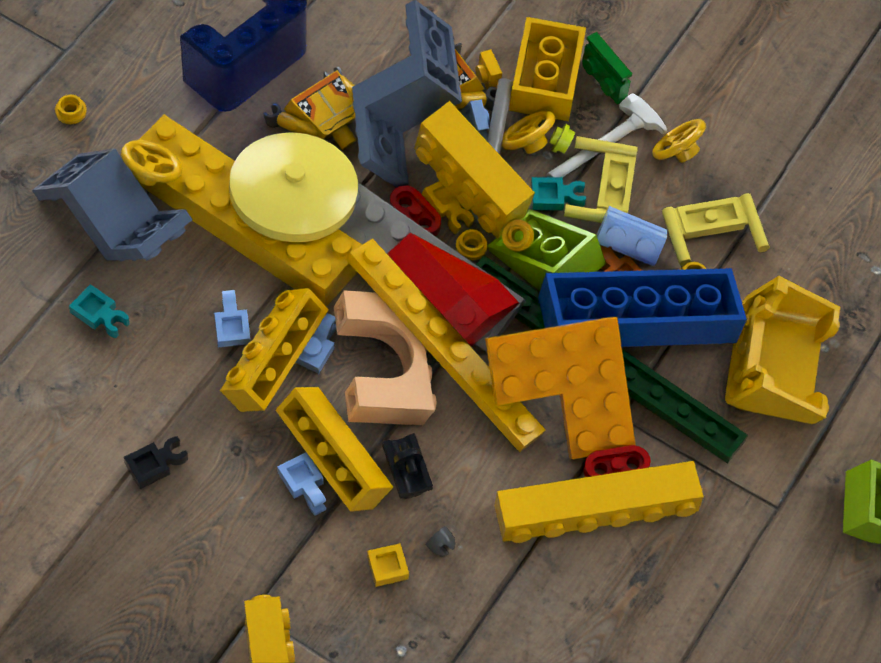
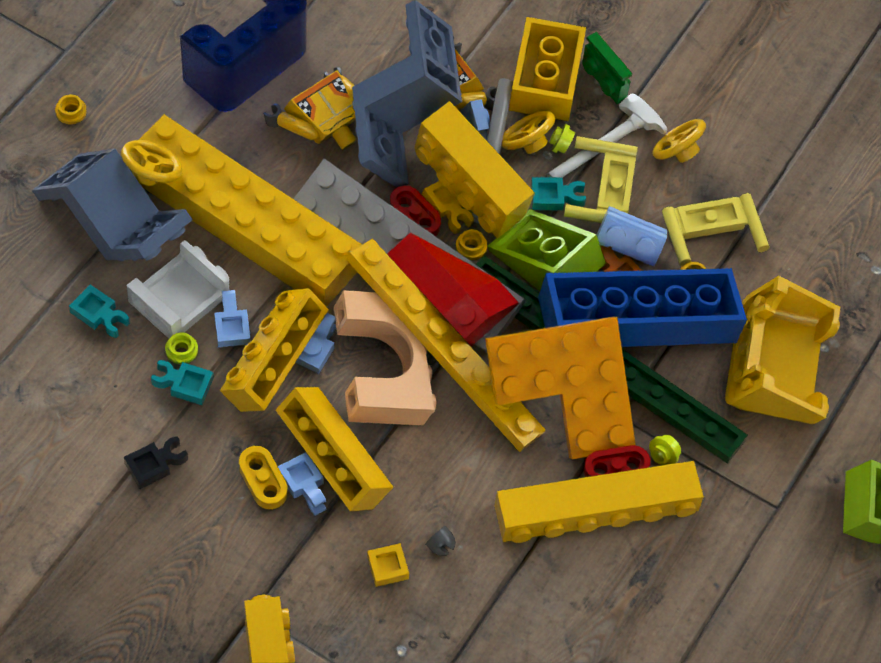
light yellow dish [229,133,358,242] -> none
black hips [382,433,433,499] -> none
yellow plate [475,49,502,90] -> none
yellow plate [502,220,534,252] -> none
none -> white panel [127,240,229,338]
none -> teal plate [151,360,214,405]
none -> neon yellow plate [165,332,198,365]
none -> yellow plate [239,446,287,509]
none -> neon yellow plate [649,435,681,465]

